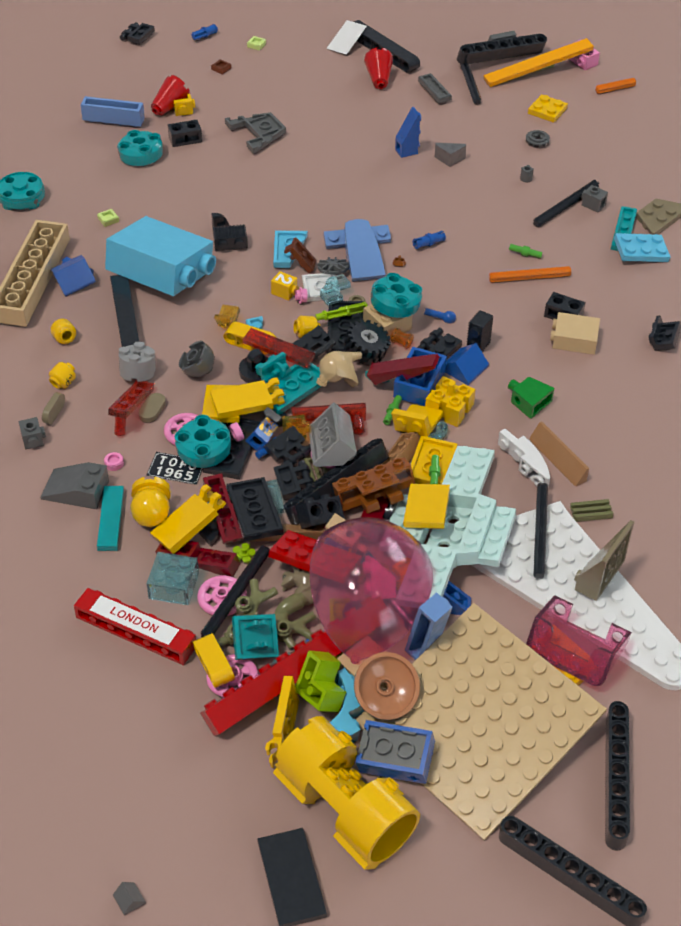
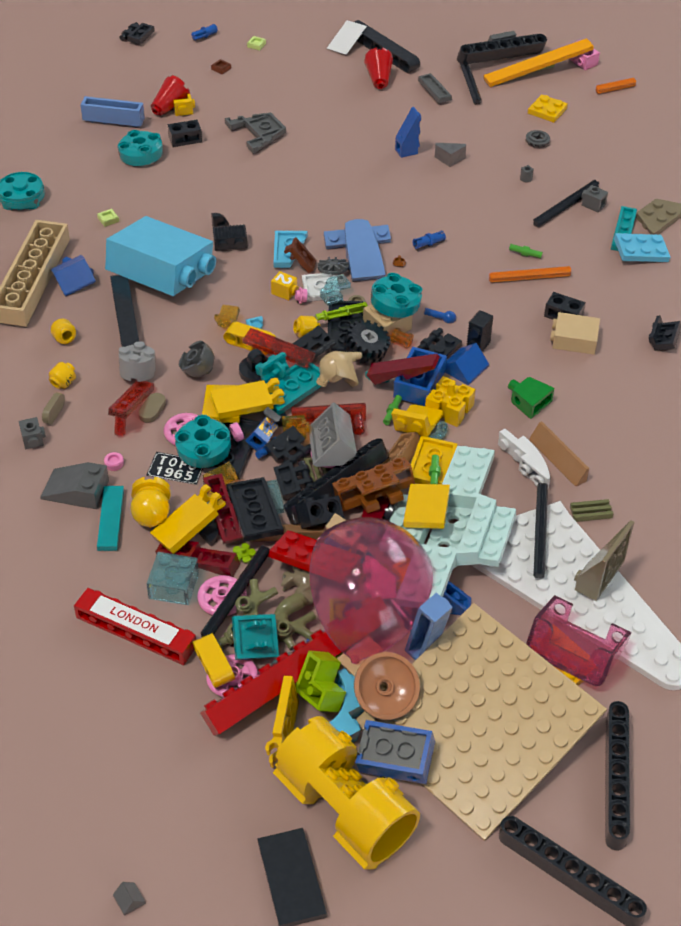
none -> clear yellow bracket [202,462,238,485]

